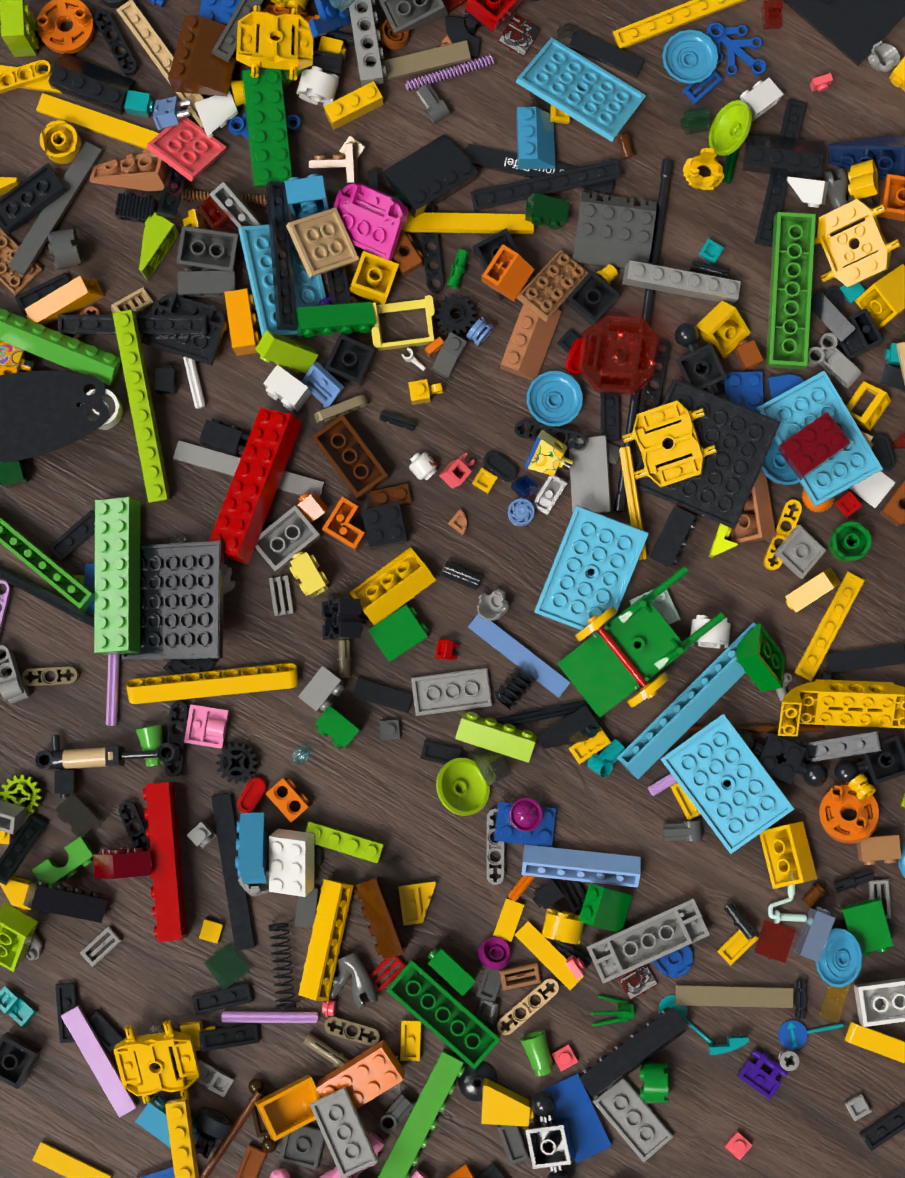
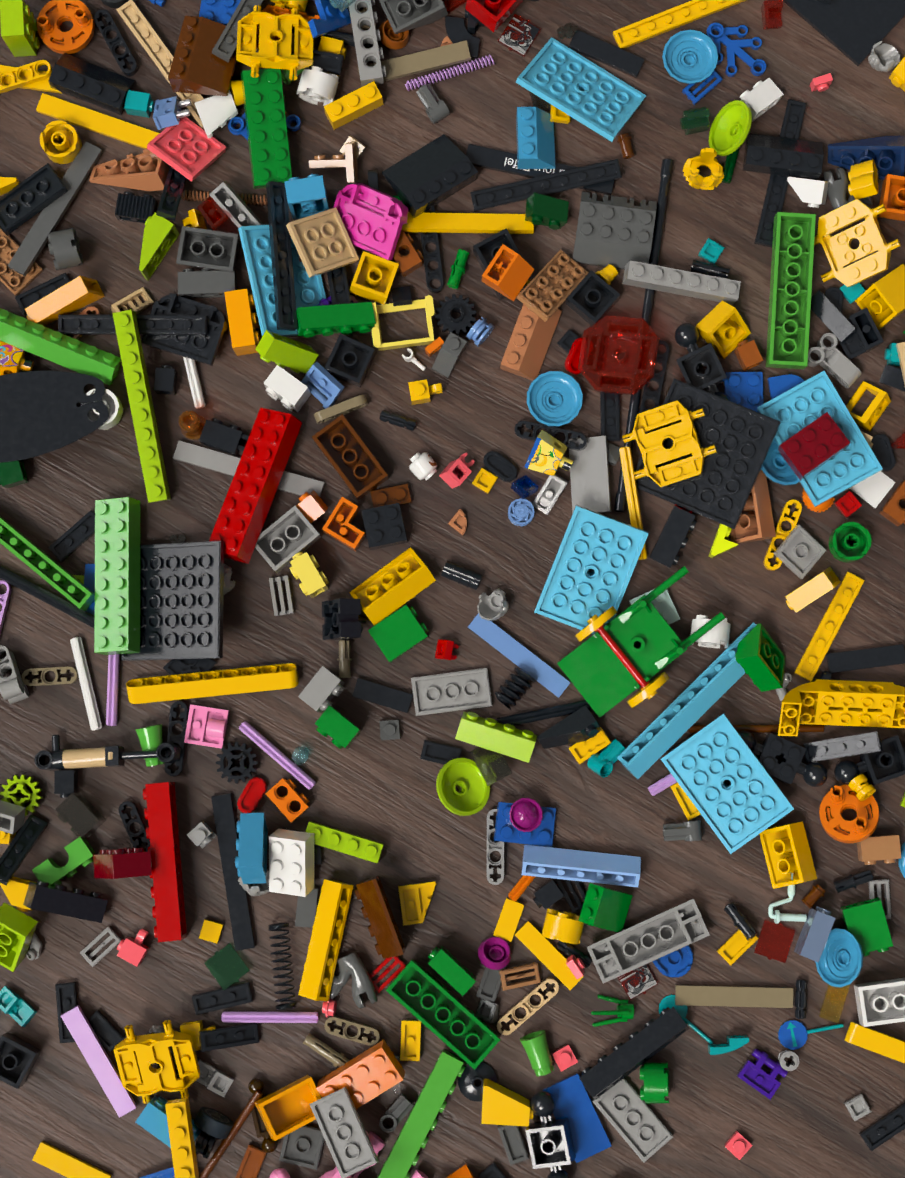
none -> white axle [70,637,102,731]
none -> coral brick [117,929,149,967]
none -> clear orange plant [179,411,206,440]
none -> lavender axle [239,721,316,790]
none -> black tile [391,286,412,306]

